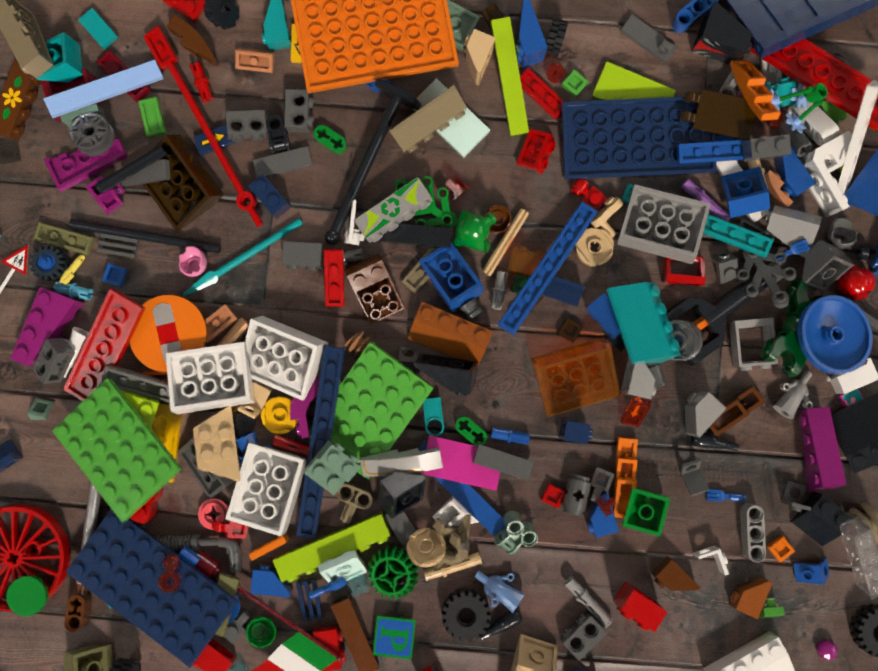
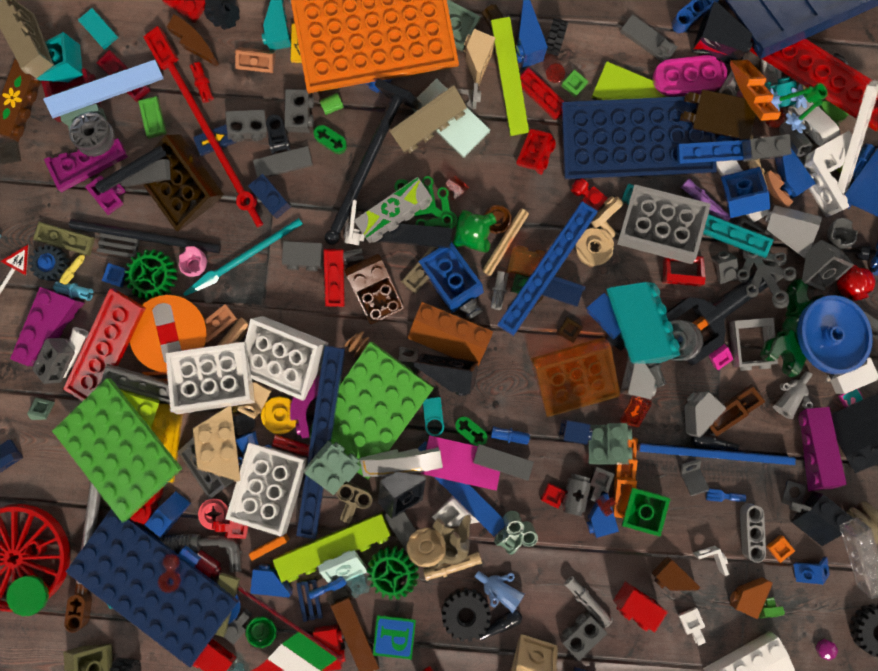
blue piece [777,239,811,260] -> none
none -> green gear [124,249,178,301]
none -> blue slope [145,491,191,537]
none -> bright green piece [319,93,344,115]
none -> light grey bracket [457,83,481,109]
none -> sand green plate [589,423,633,465]
none -> blue tile [637,443,796,465]
none -> dark pink tile [652,55,728,97]
none -> white plate [678,607,706,645]
none -> dark pink plate [709,344,734,370]
none -> blue axle [852,144,876,180]

